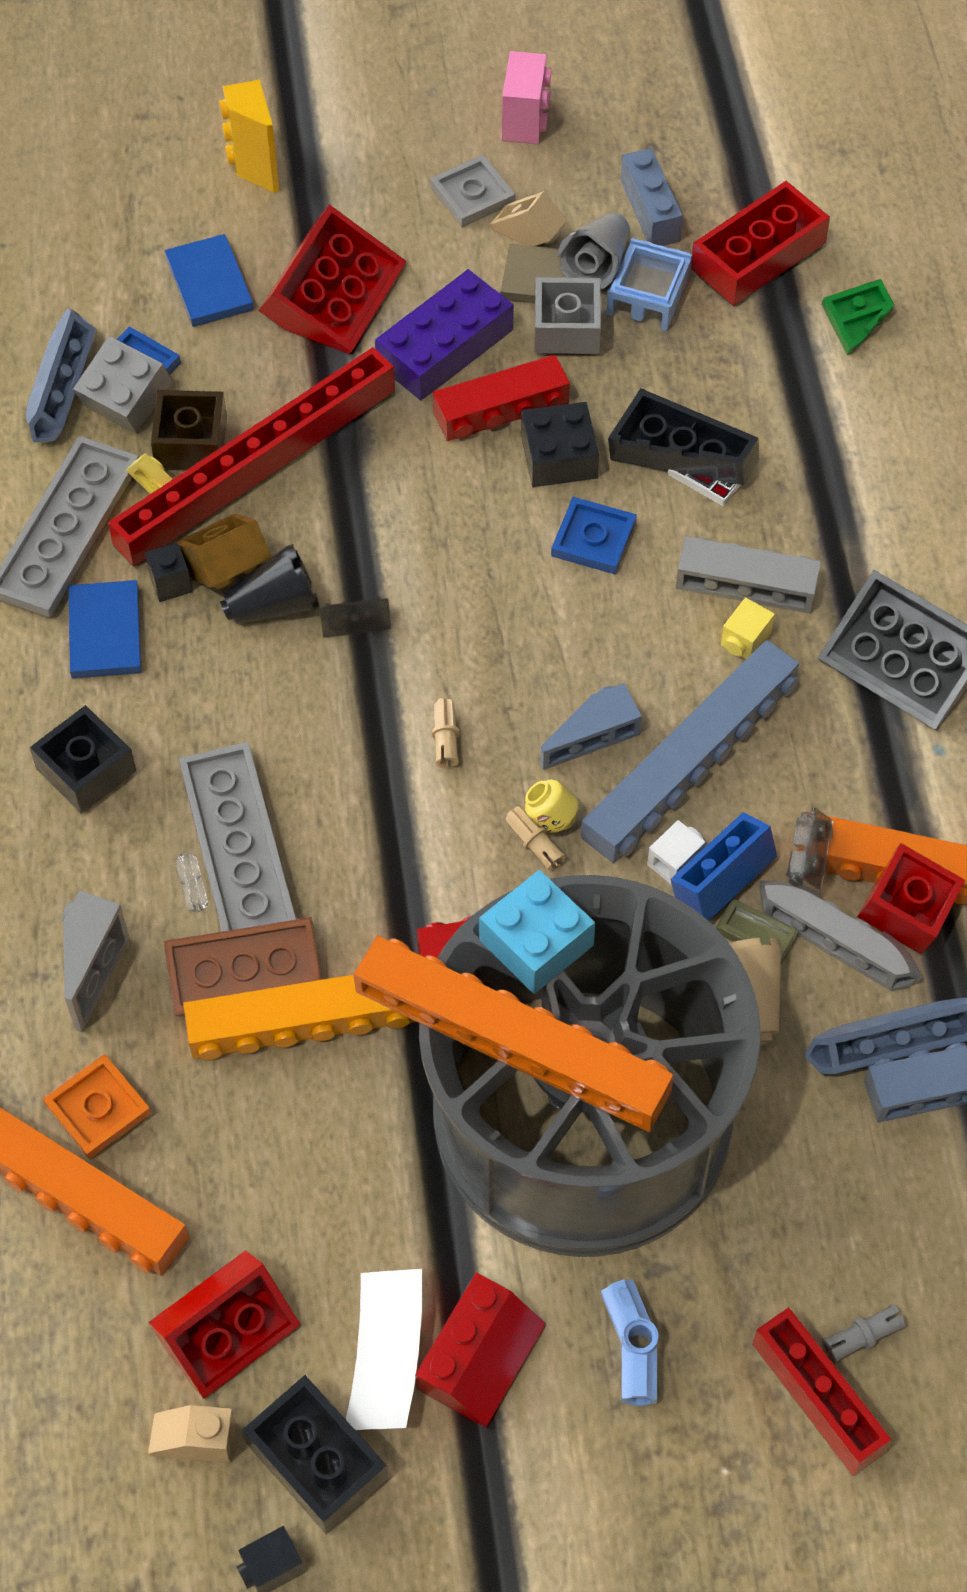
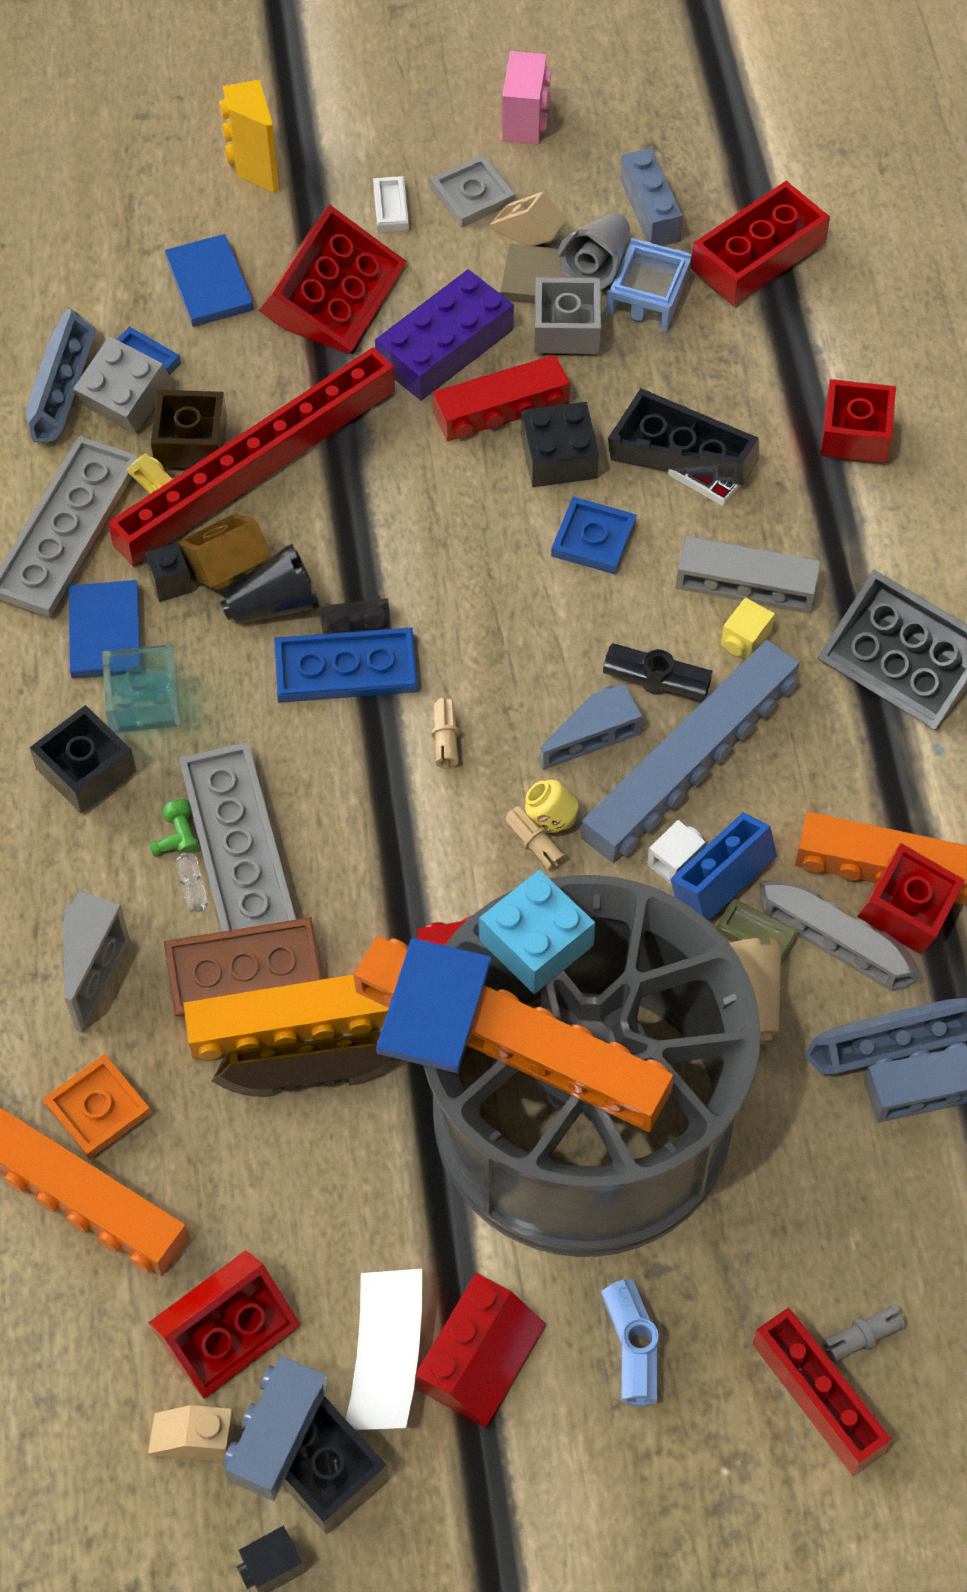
clear smoke hinge [786,807,833,890] -> none
green wing [821,279,895,355] -> none
none -> clear light blue brick [102,644,181,733]
none -> bright green piece [149,799,200,857]
none -> dark brown brick [212,1032,400,1097]
none -> sand blue brick [223,1356,328,1501]
none -> blue tile [274,627,418,703]
none -> white tile [373,176,409,233]
none -> blue tile [376,938,491,1073]
none -> black piece [603,643,713,701]
none -> red brick [820,379,896,463]

